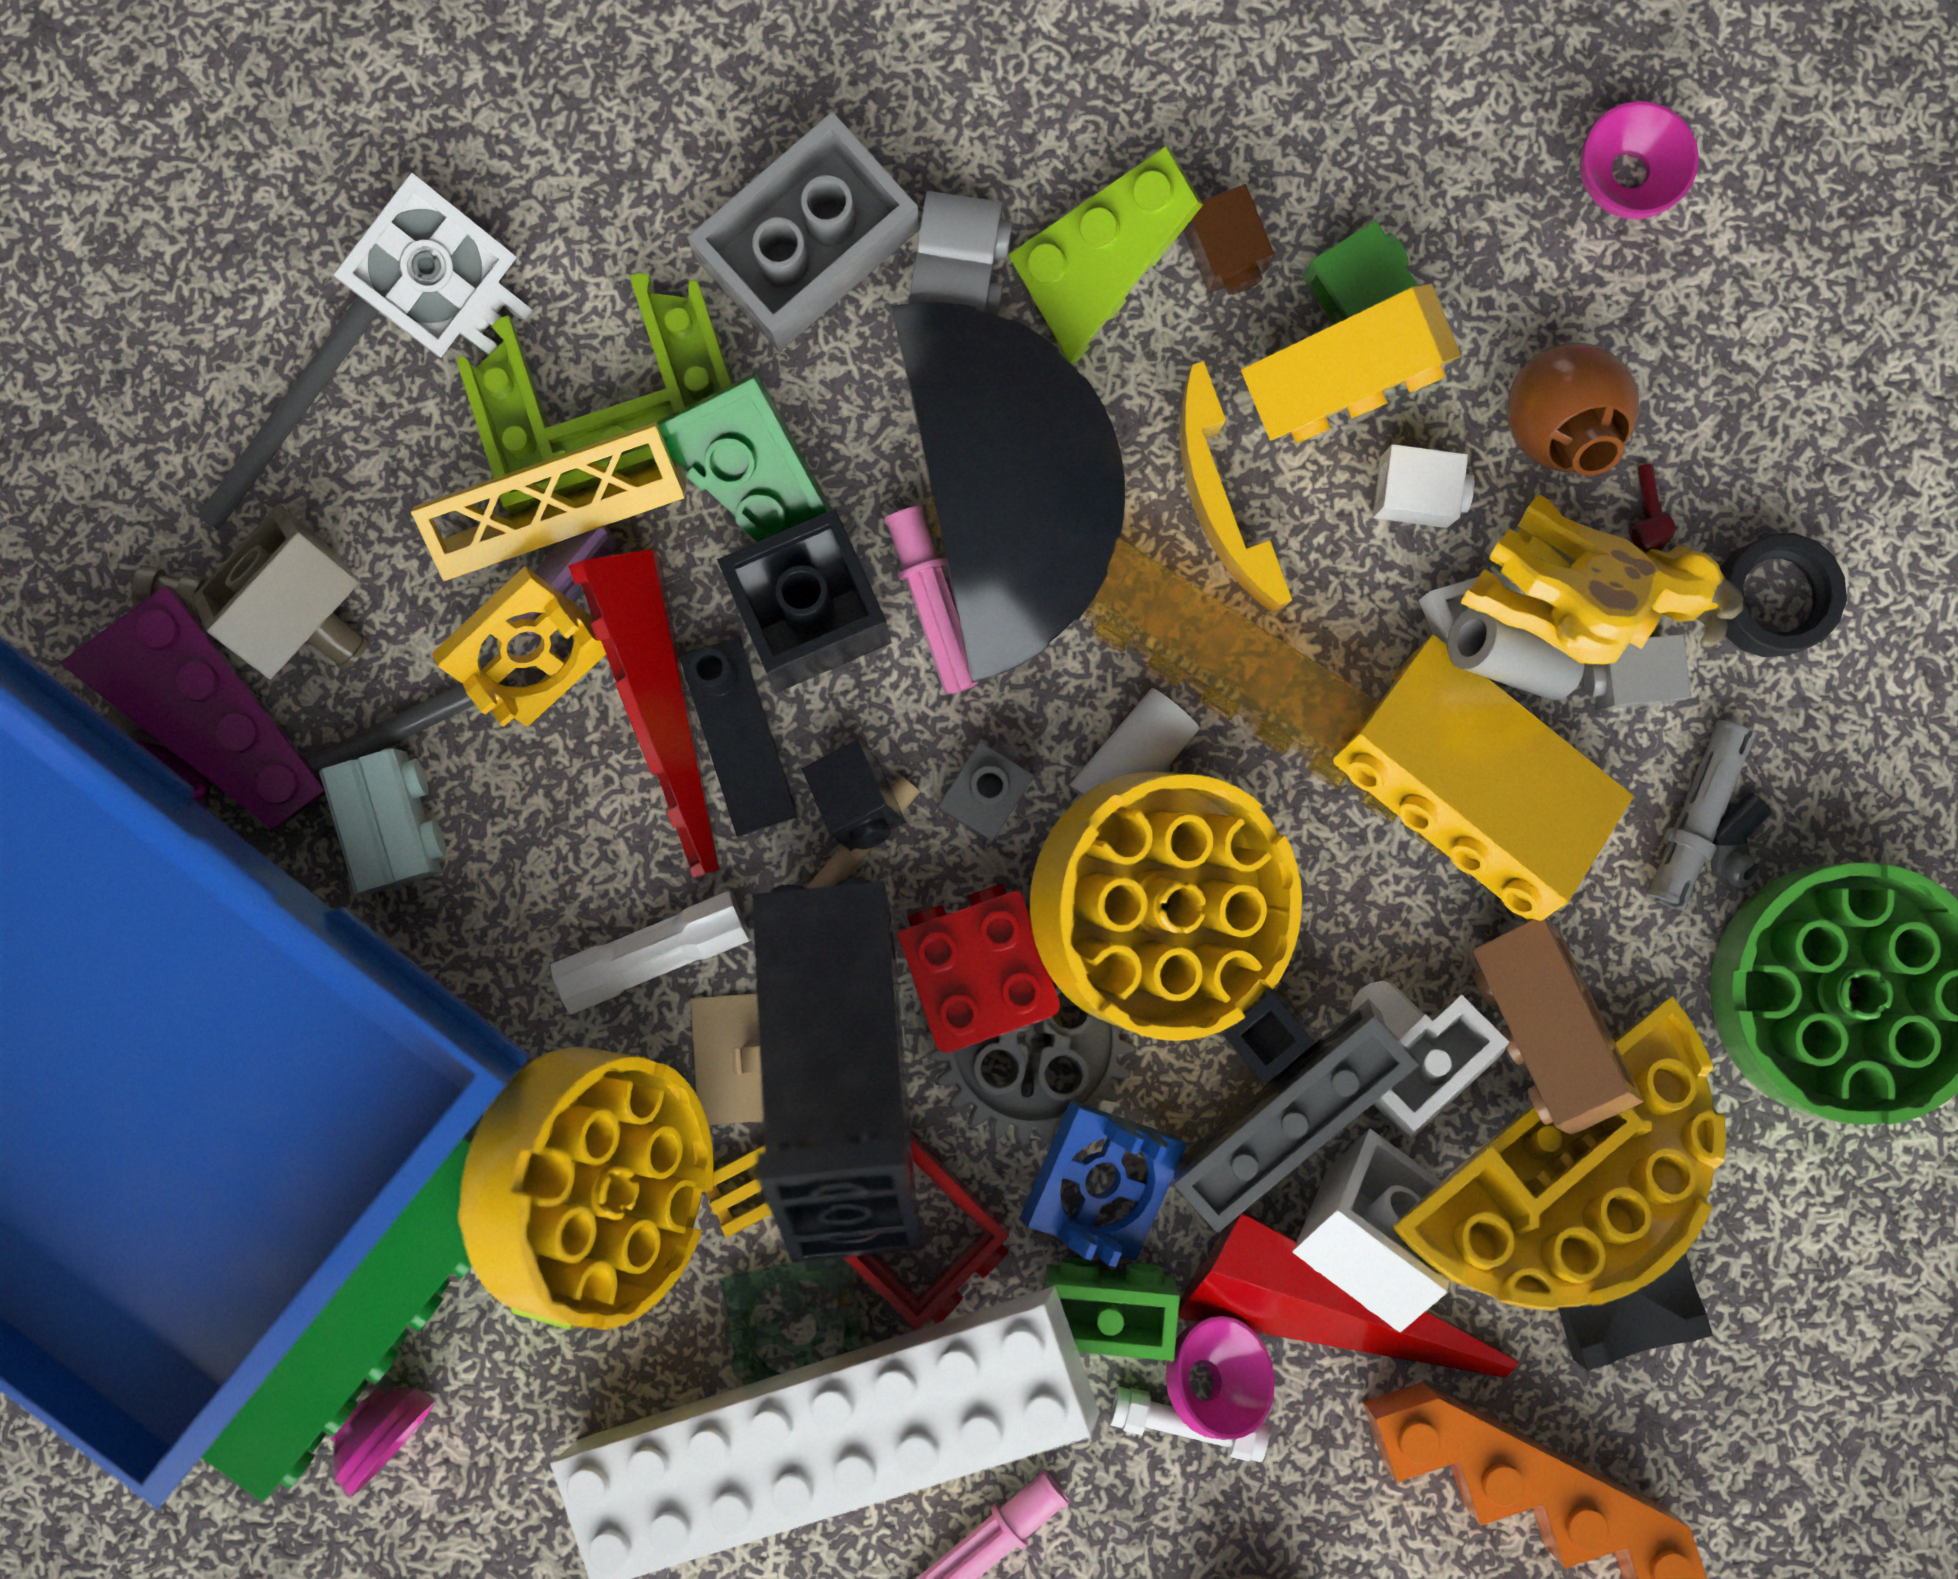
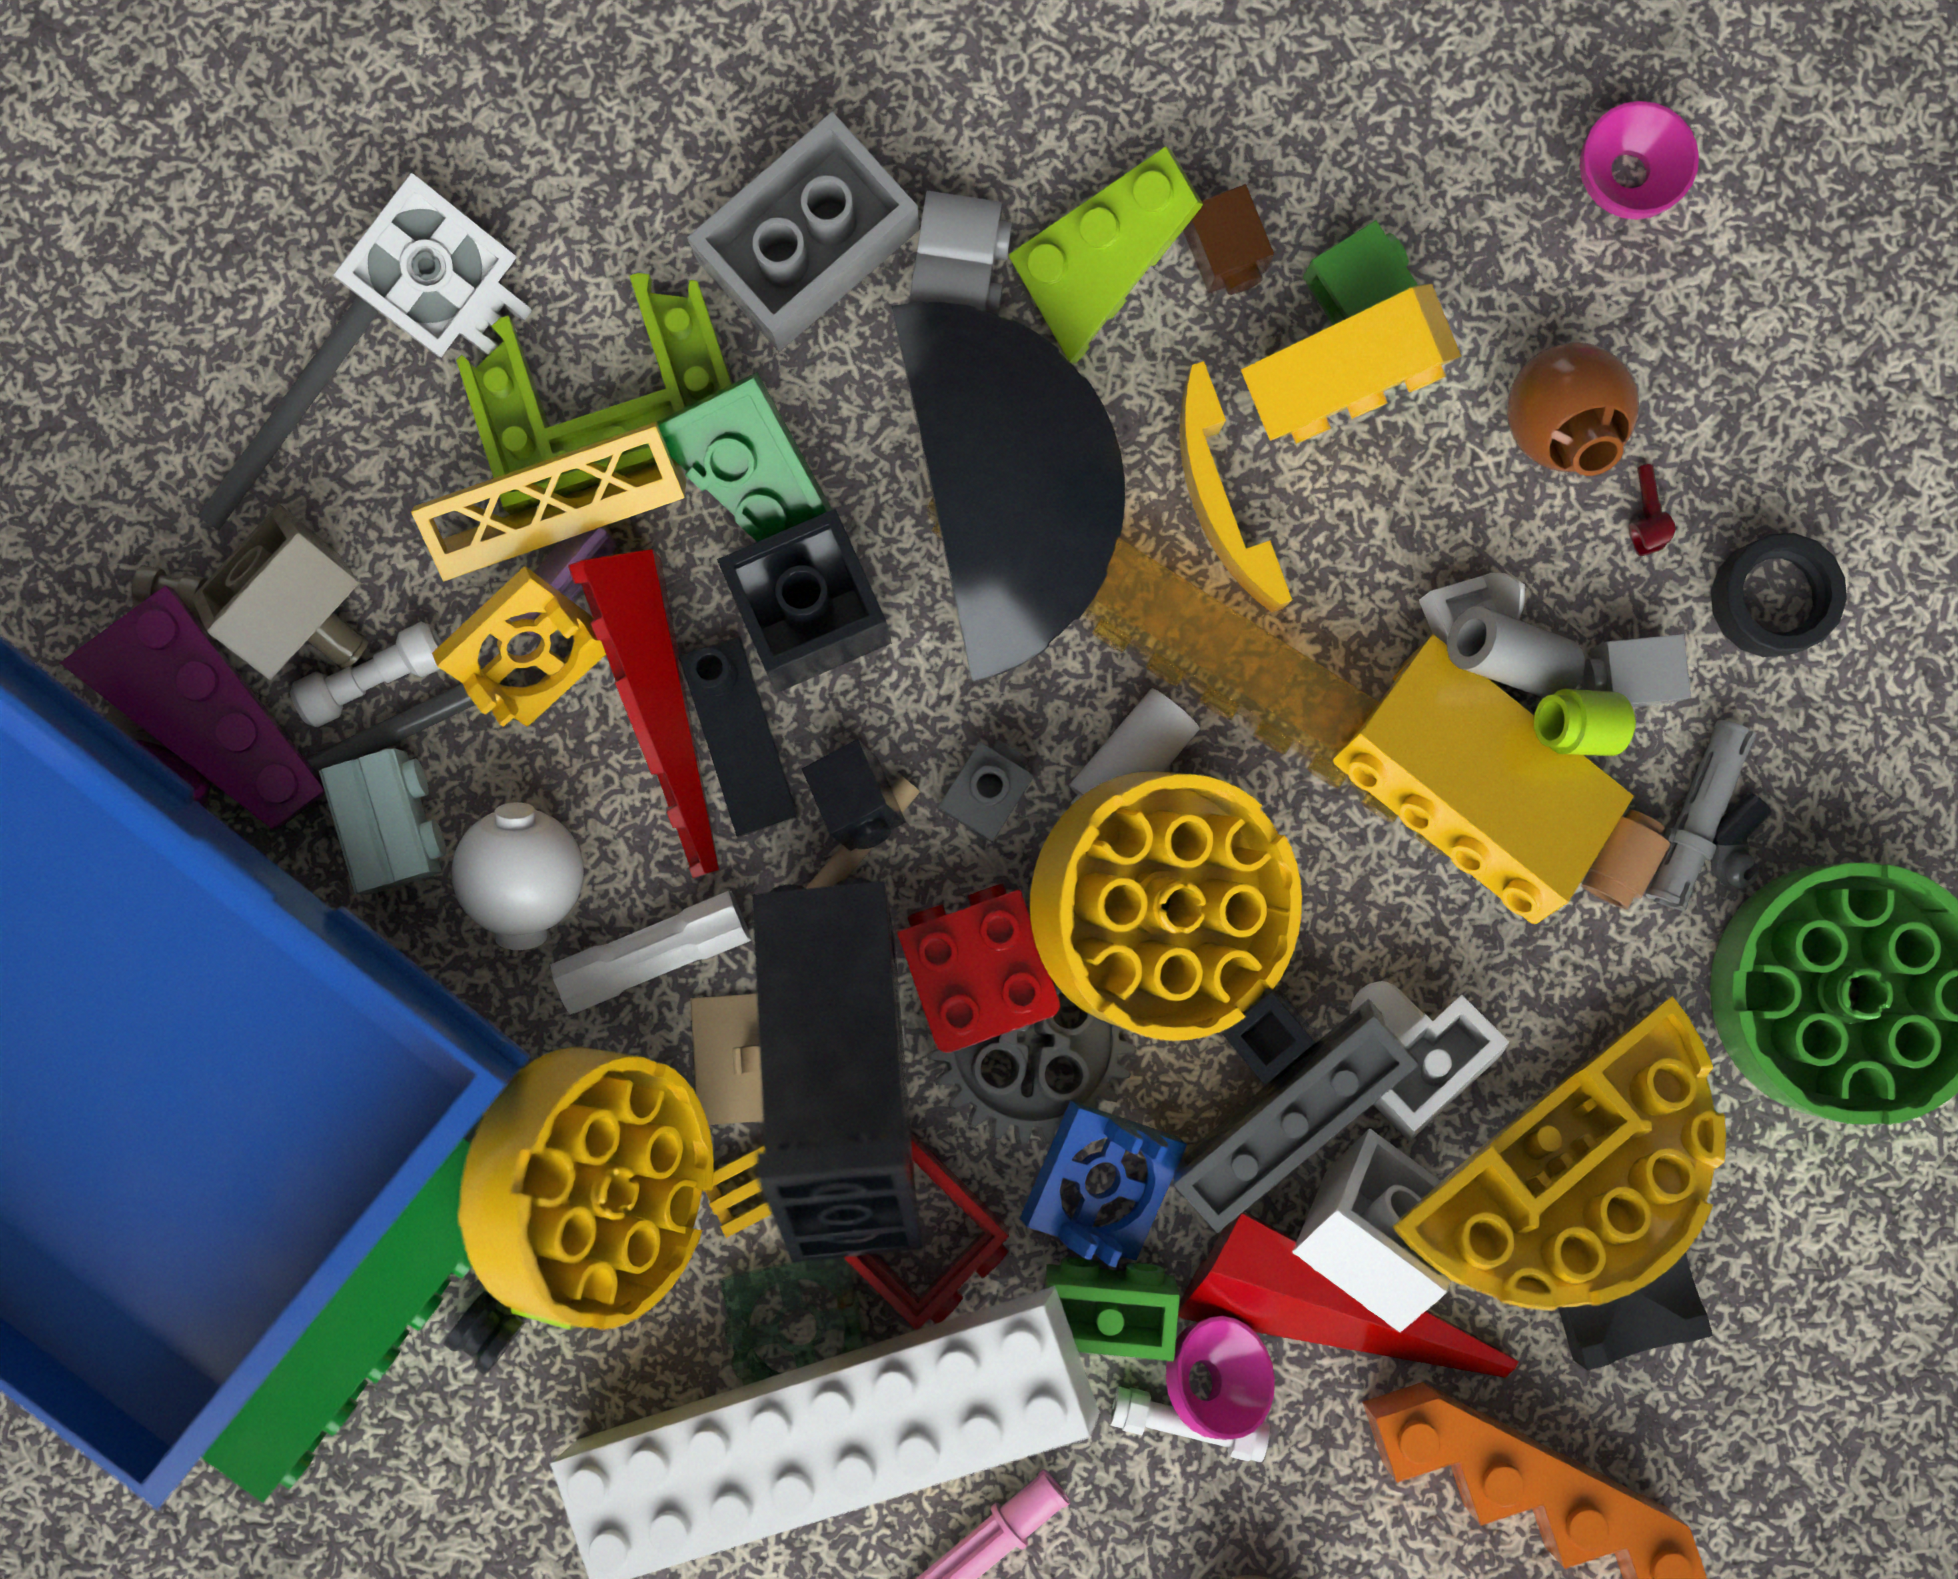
dark pink piece [331,1387,437,1497] -> none
bright pink axle [884,505,979,694] -> none
white brick [1373,444,1475,528] -> none
yellow animal [1461,494,1743,664] -> none
medium nougat brick [1472,918,1644,1135] -> none
none -> white piece [290,622,442,728]
none -> black wheel [443,1291,526,1375]
none -> white brick [452,802,584,950]
none -> lime brick [1534,689,1636,756]
none -> medium nougat brick [1581,810,1671,909]

